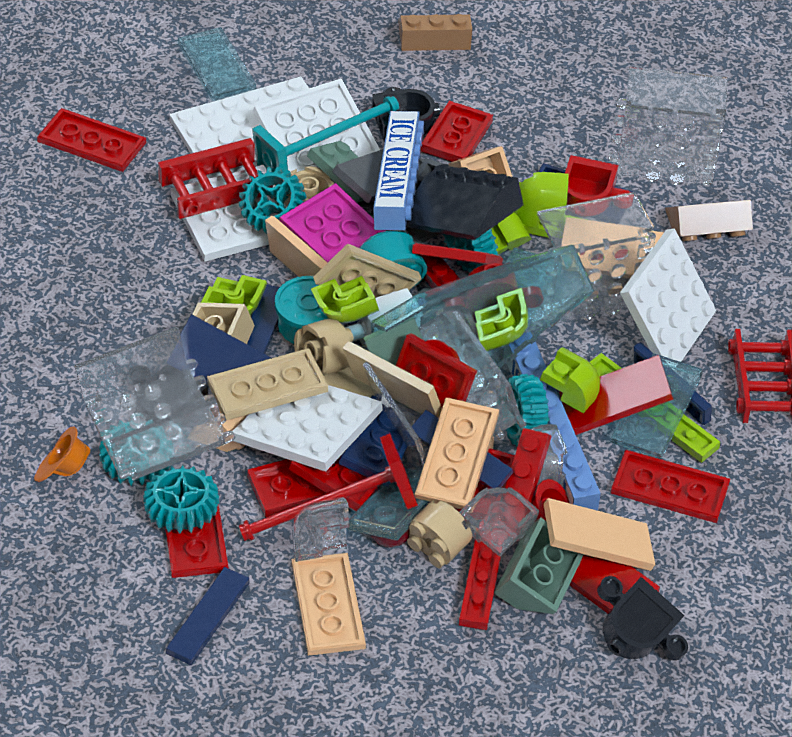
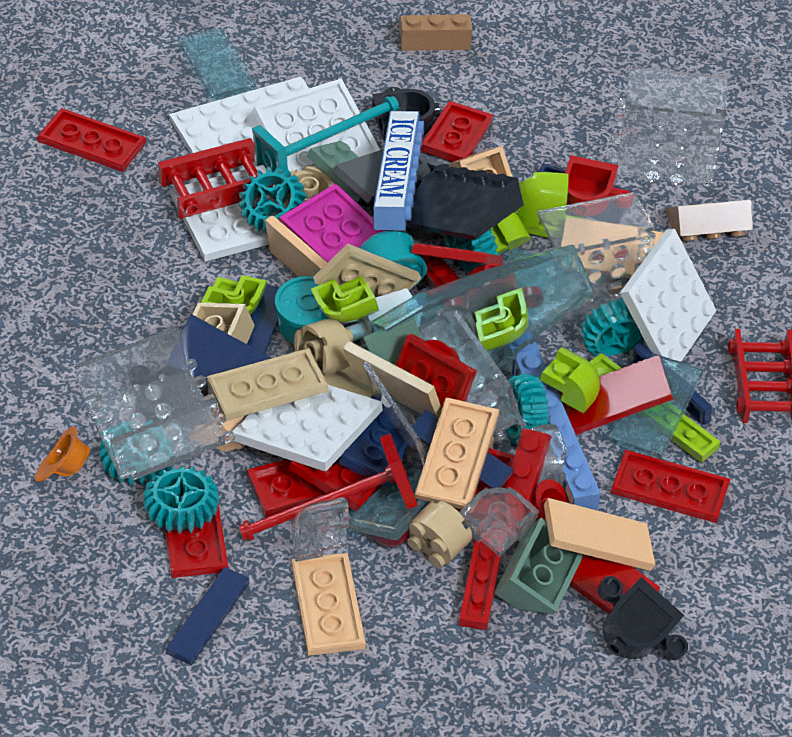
none -> teal gear [580,297,645,357]

